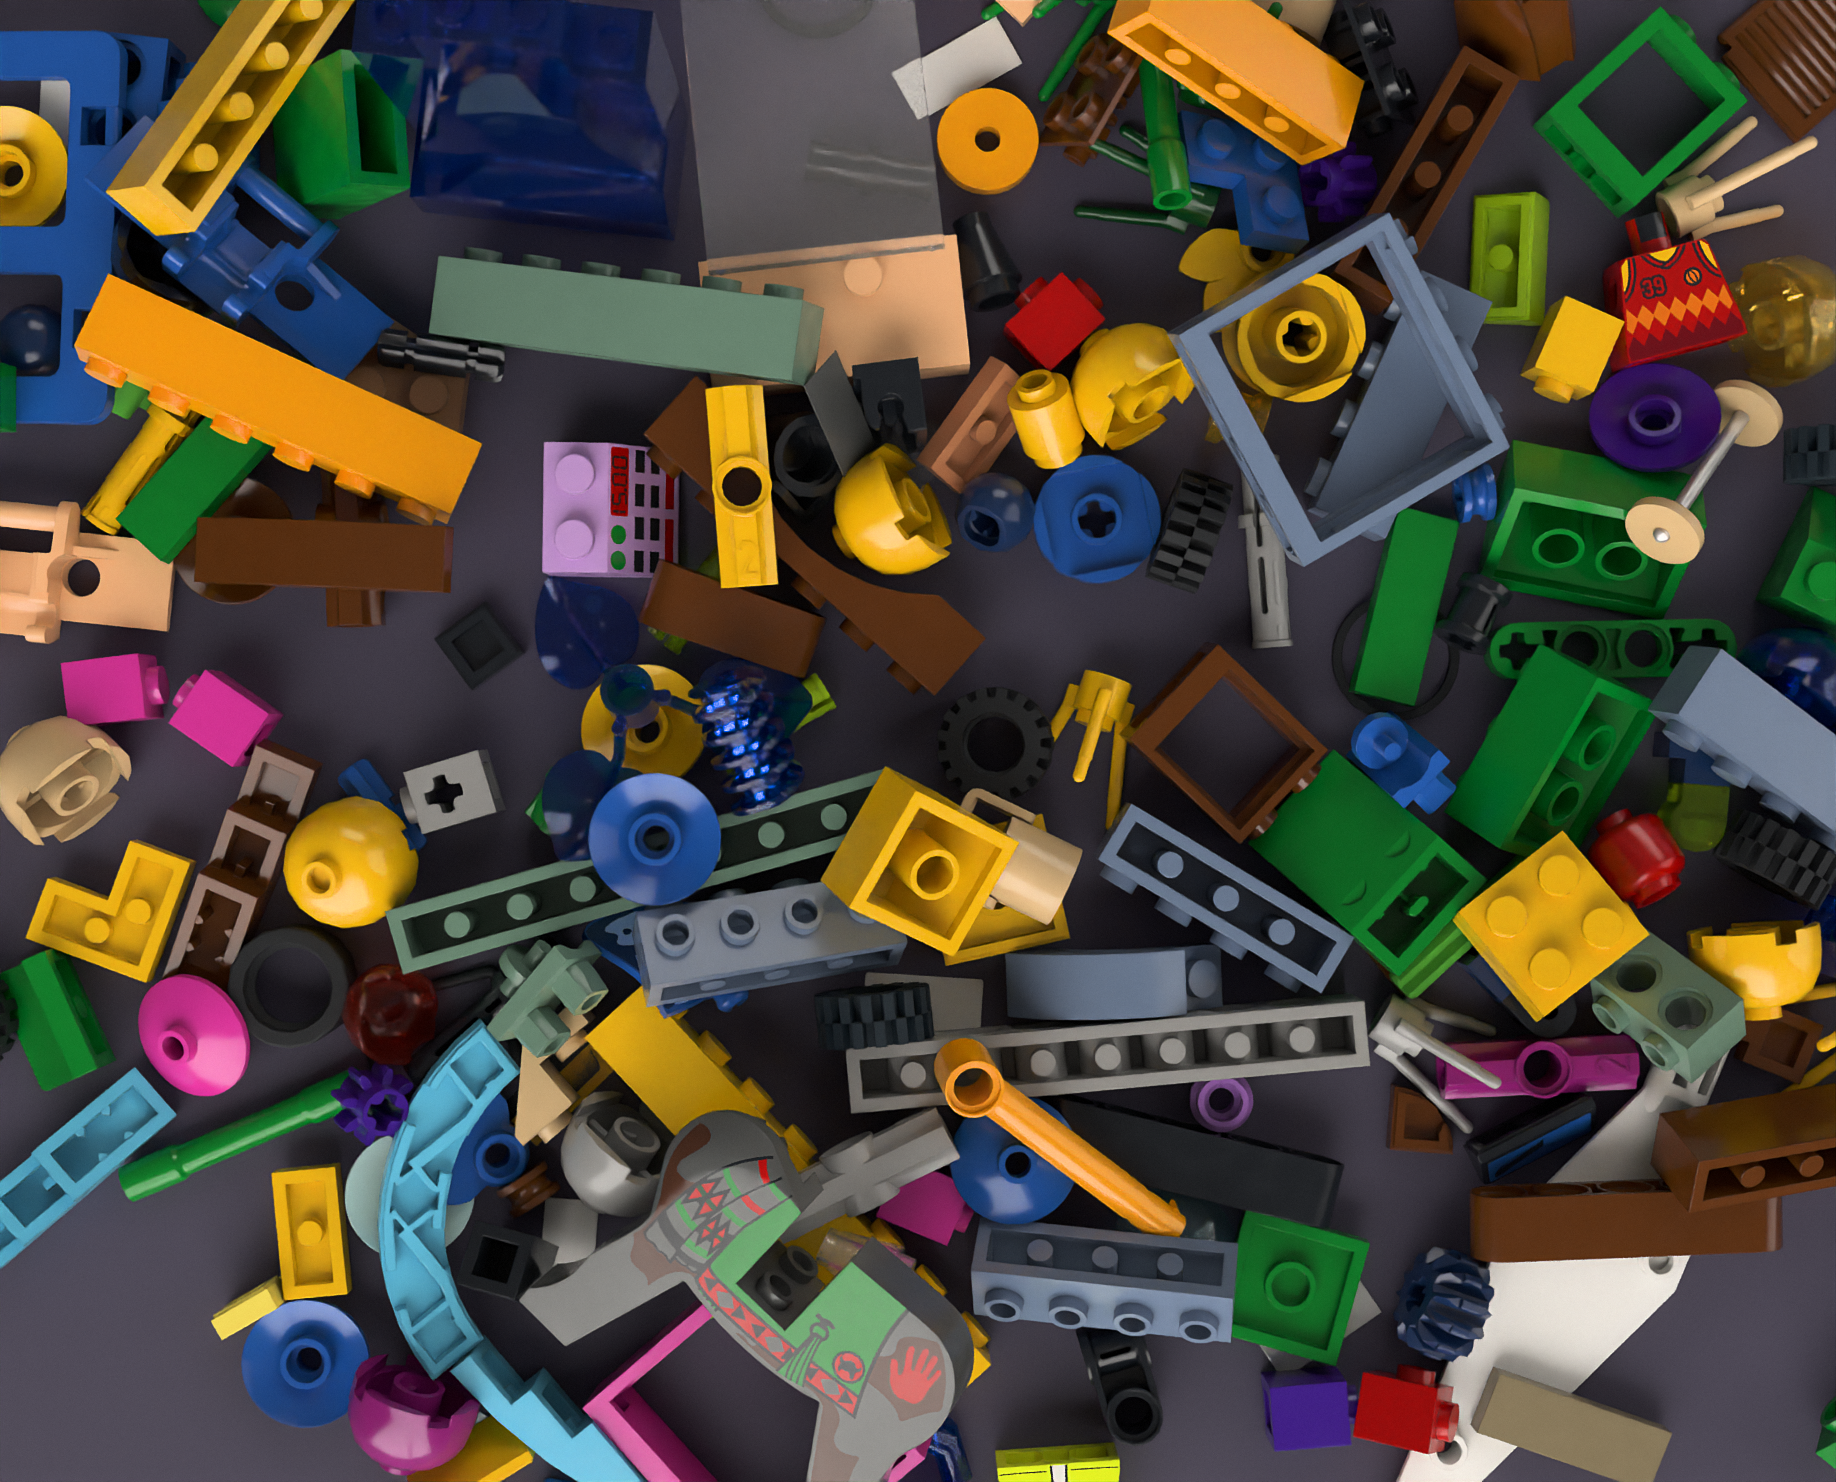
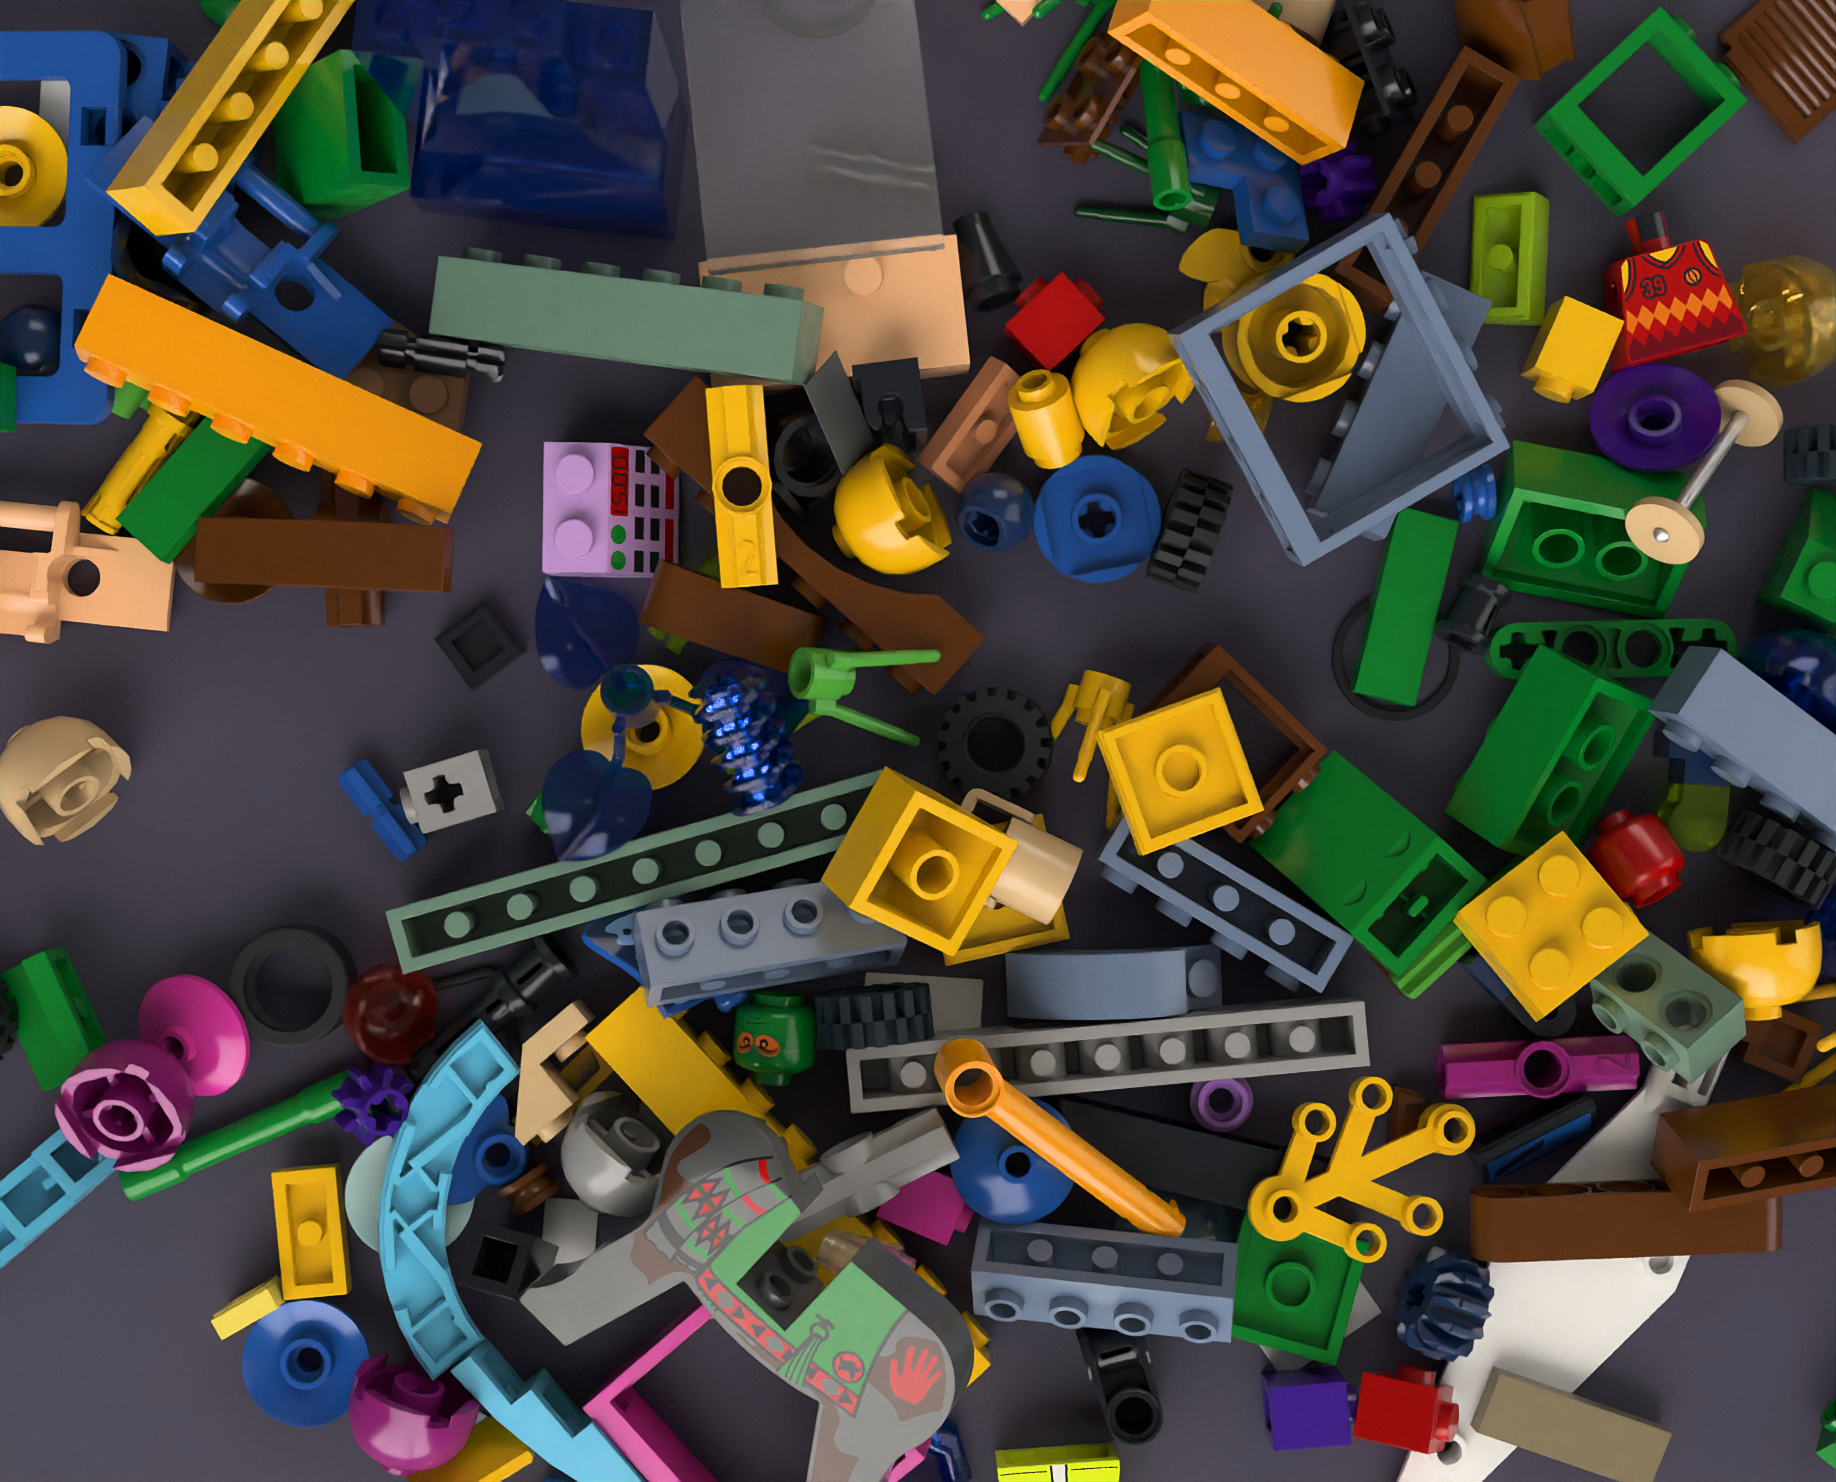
yellow plate [25,839,197,983] -> none
dark pink brick [61,653,170,726] -> none
reddish brown slope [162,738,323,995] -> none
dark pink brick [168,670,284,767] -> none
yellow cylinder [283,796,419,929] -> none
sand green hips [486,940,609,1058] -> none
blue dish [588,773,721,905] -> none
white sticker [892,17,1022,122] -> none
light orange piece [937,88,1039,195] -> none
light grey pin [1238,454,1293,649] -> none
blue hips [1346,710,1456,815] -> none
light grey plant [1367,993,1502,1134] -> none
tan plant [1655,116,1818,241] -> none
none -> magenta cylinder [55,1039,196,1172]
none -> green head [733,990,817,1086]
none -> bright green plant [788,647,941,748]
none -> yellow plate [1094,687,1264,856]
none -> yellow plant [1247,1076,1475,1263]

